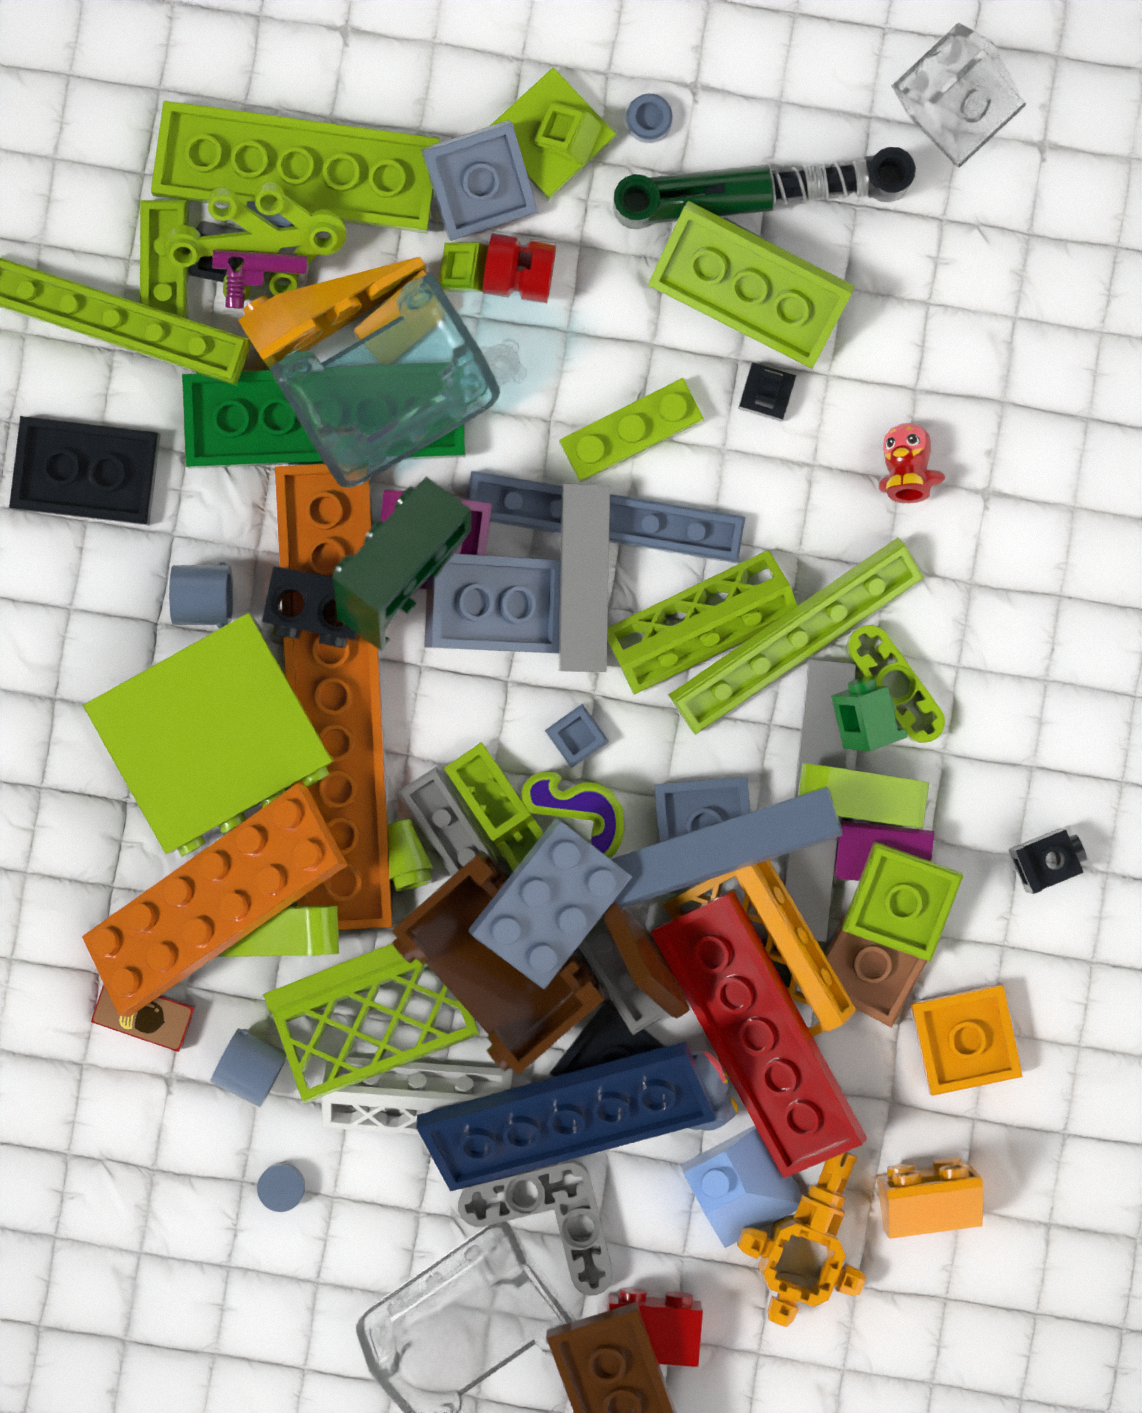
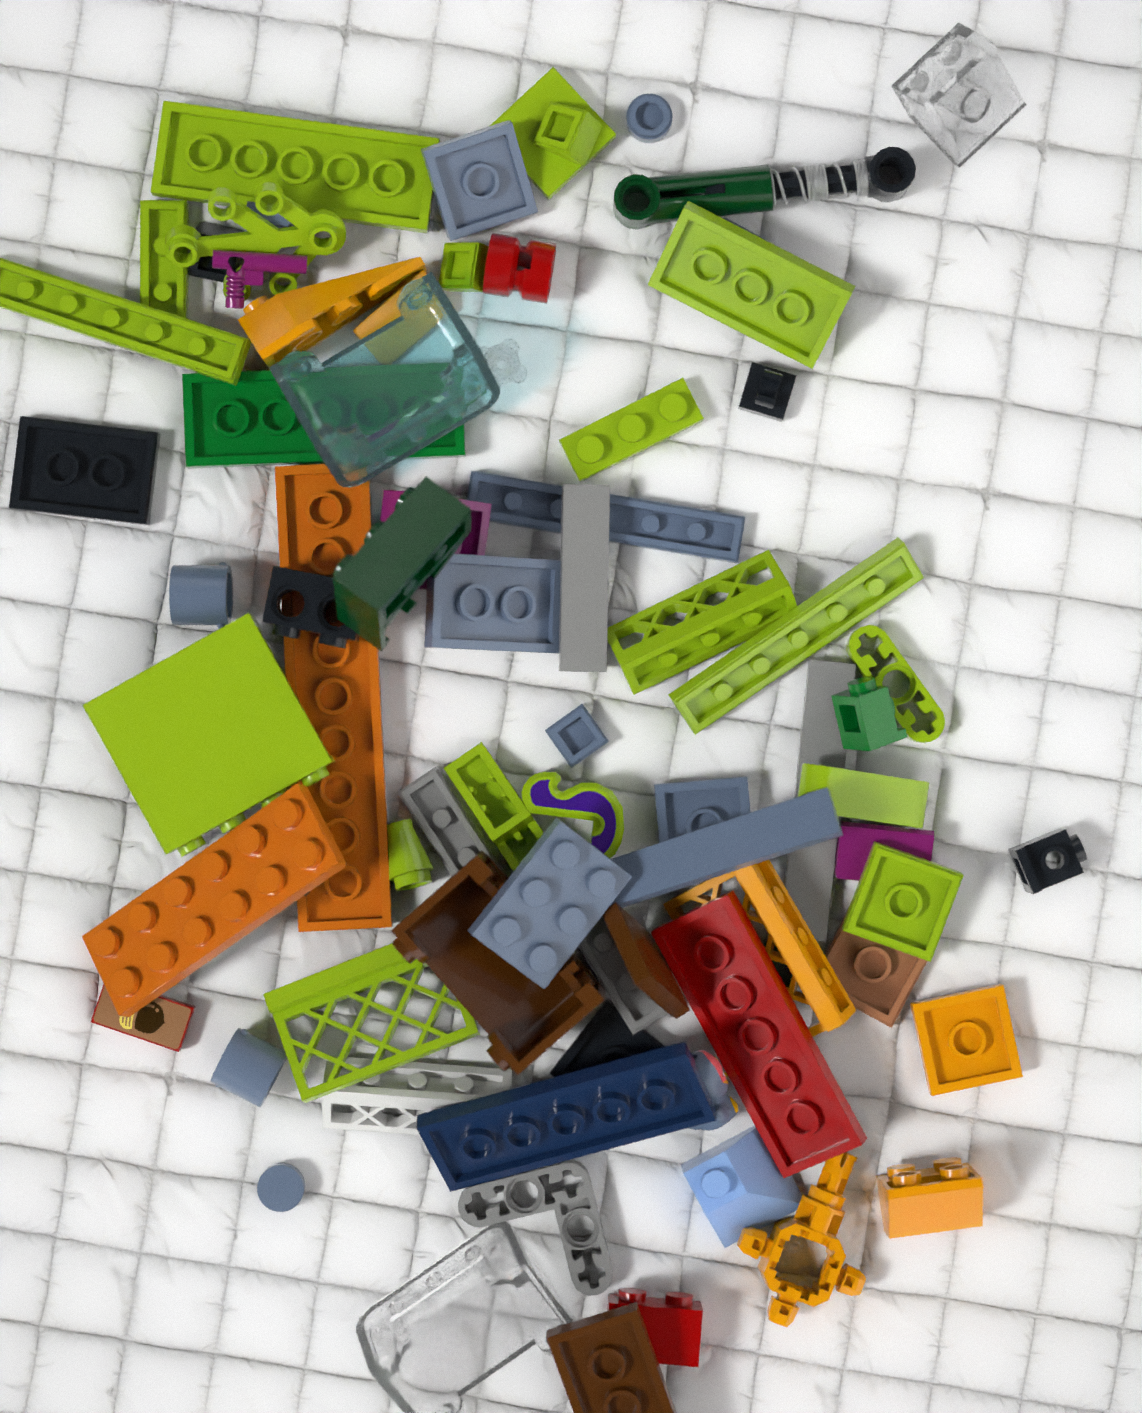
lime beam [218,905,339,957] -> none
red animal [878,423,945,503] -> none

